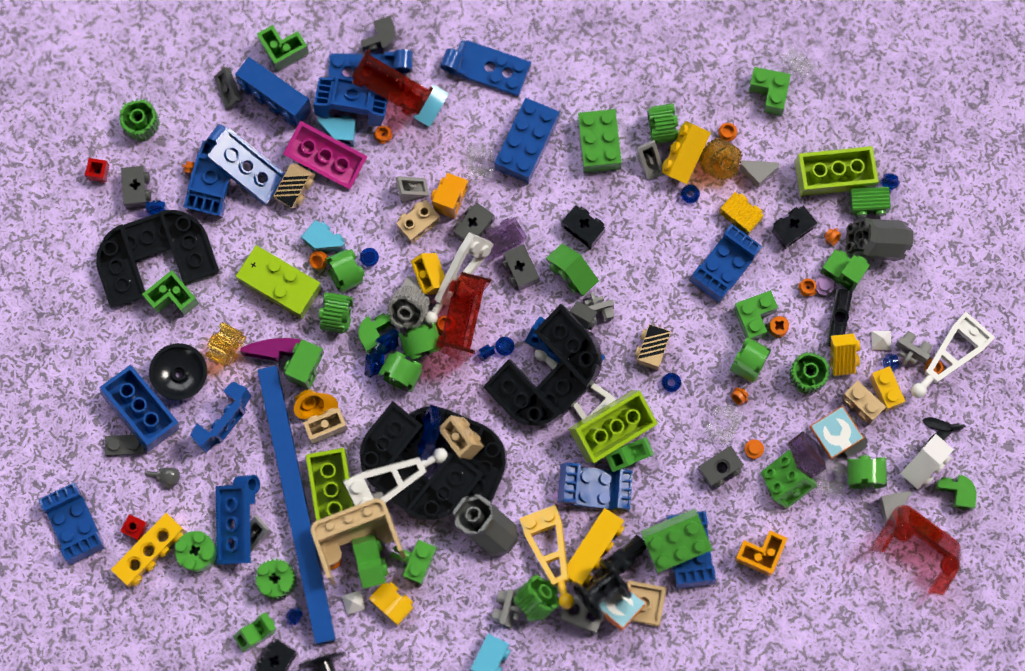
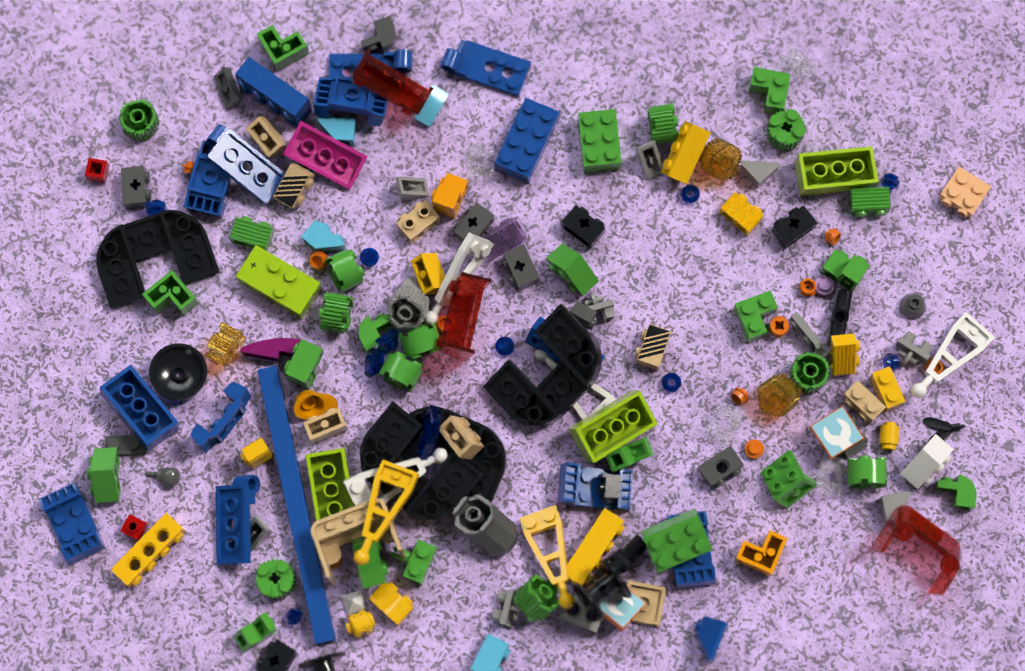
bright green brick [175,531,216,573] -> none
orange plate [374,126,392,144] -> none
clear blue plate [477,344,496,360] -> none
blue plate [689,224,763,303] -> none
orange plate [718,123,737,141] -> none
bright green brick [730,337,771,383] -> none
clear purple brick [788,431,827,479] -> none
dark grey brick [845,217,914,262] -> none
white slope [871,331,891,350] -> none
none -> bright green brick [87,447,121,503]
none -> bright green brick [229,216,274,251]
none -> yellow brick [240,437,273,469]
none -> tan brick [245,116,288,158]
none -> yellow head [345,610,376,638]
none -> yellow plate [354,459,419,565]
none -> brick [597,473,621,504]
none -> blue slope [694,616,728,664]
none -> clear yellow brick [757,373,802,417]
none -> bright green brick [766,109,806,152]
none -> light grey hinge [790,312,830,359]
none -> yellow brick [879,422,900,451]
none -> dark grey cone [900,293,926,319]
none -> light nougat plate [938,167,991,218]

